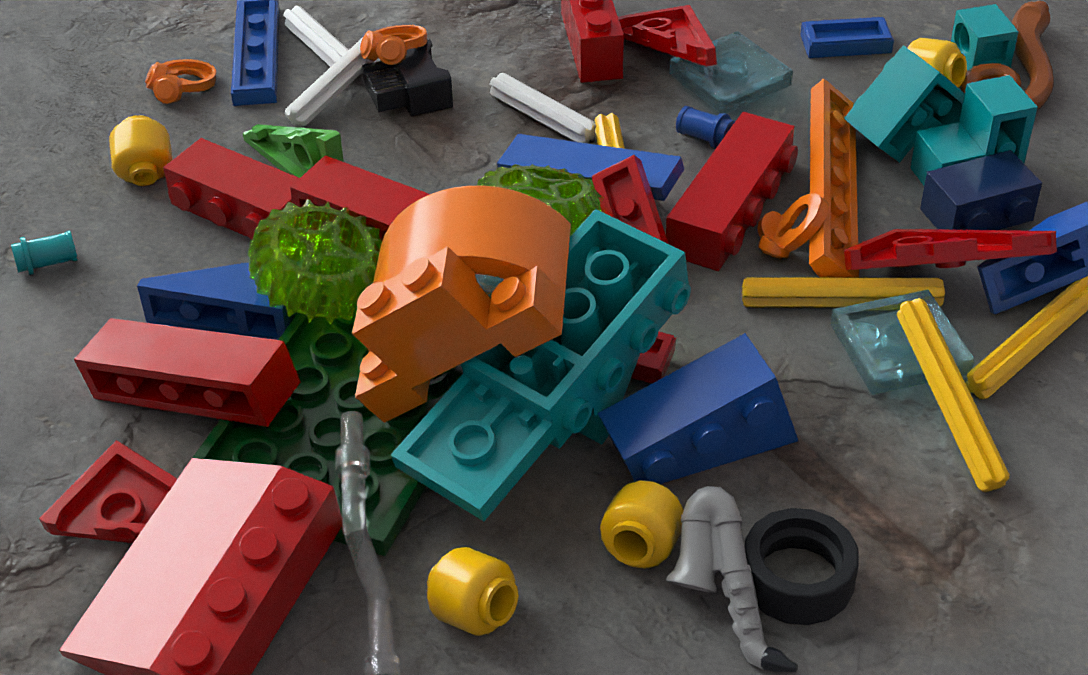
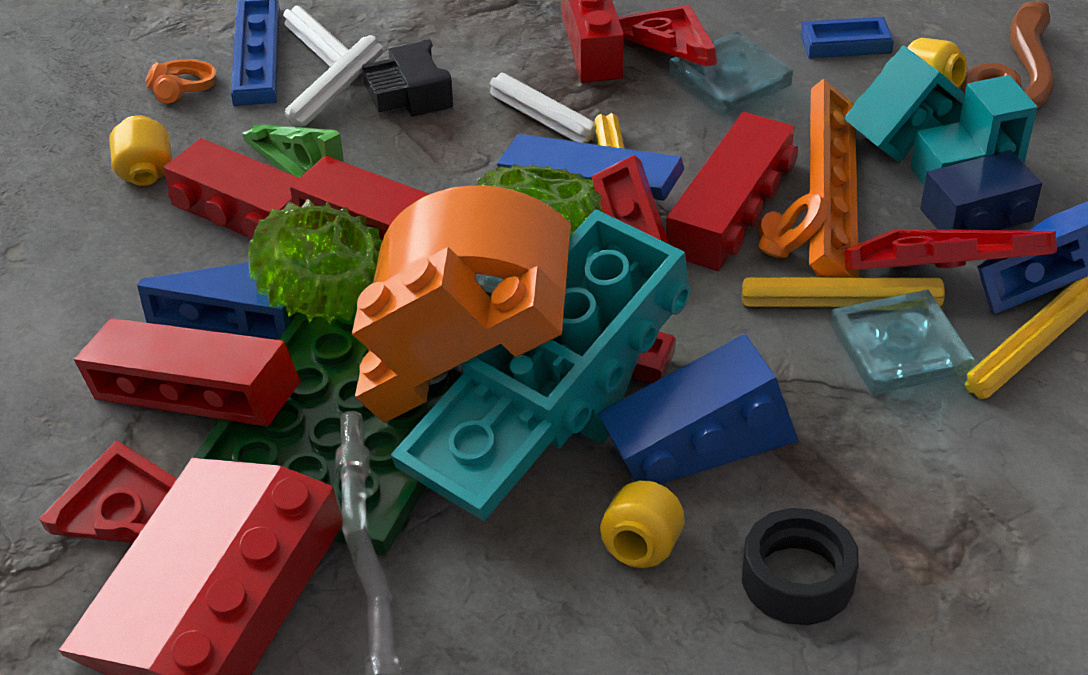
teal pin [11,230,78,275] -> none
orange piece [360,25,427,65] -> none
yellow head [427,547,519,636] -> none
light grey piece [666,486,798,672] -> none
blue pin [676,106,735,149] -> none
yellow axle [897,298,1010,492] -> none
teal brick [951,4,1019,70] -> none

